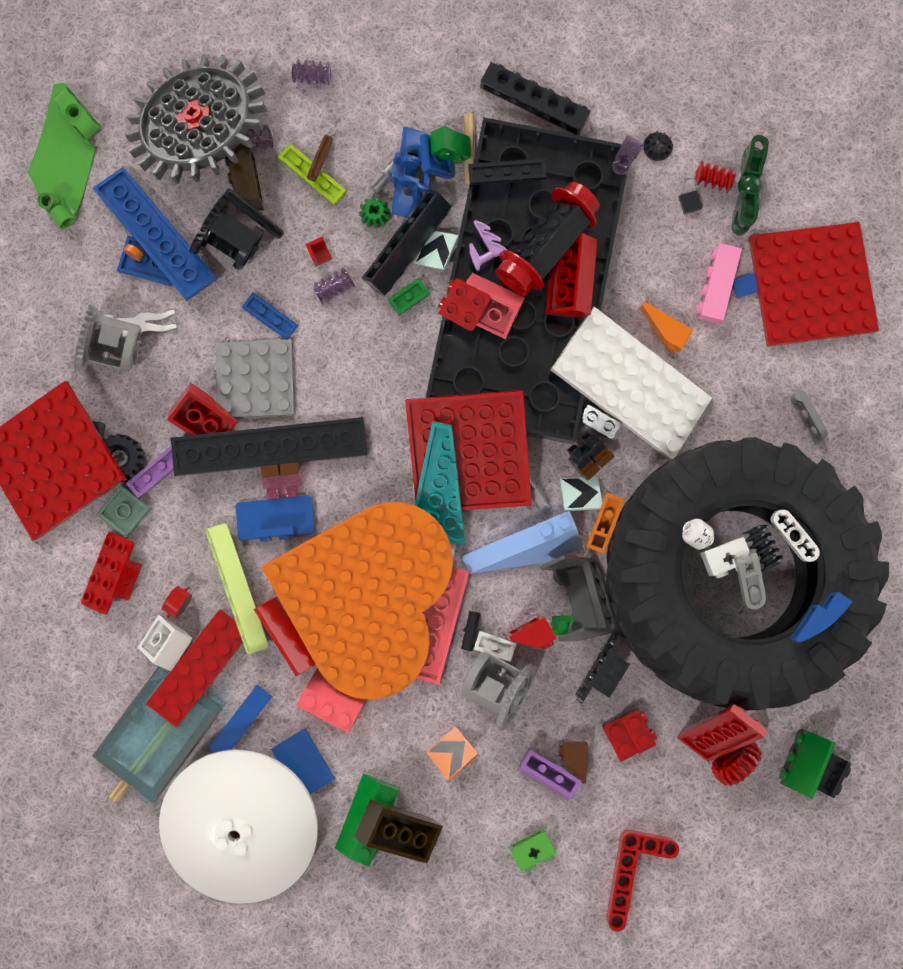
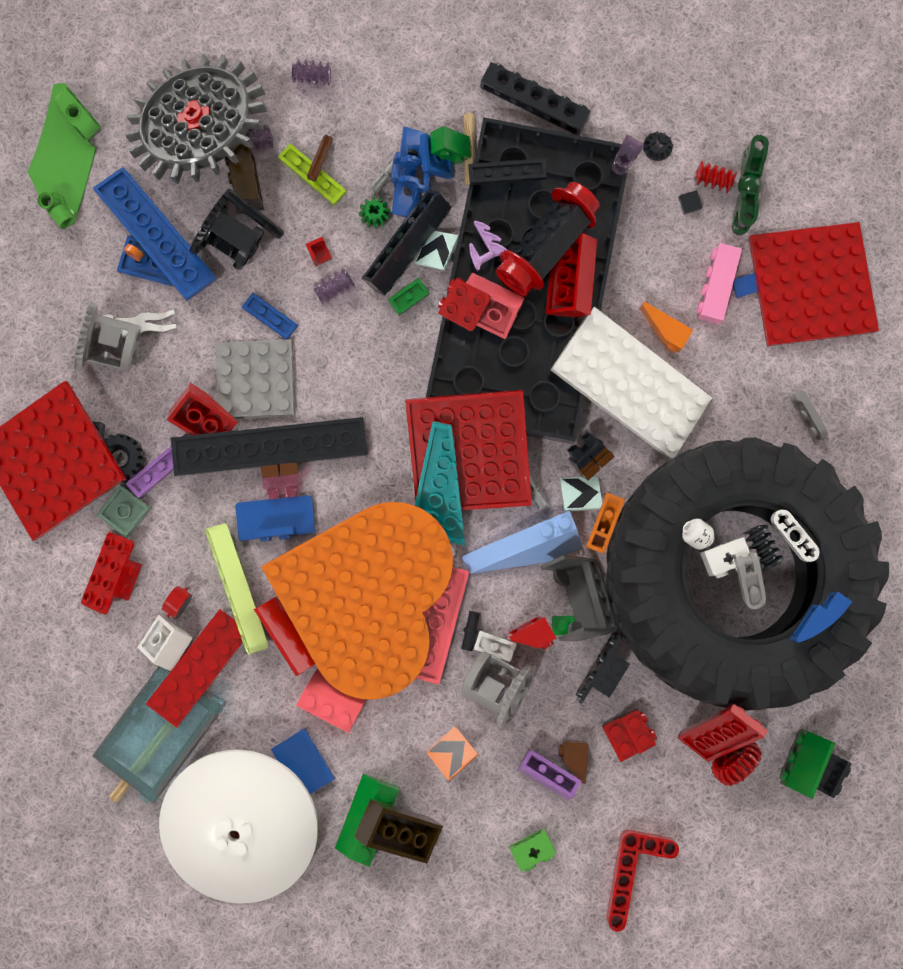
blue tile [208,684,273,753] -> none
bracket [580,404,621,439] -> none

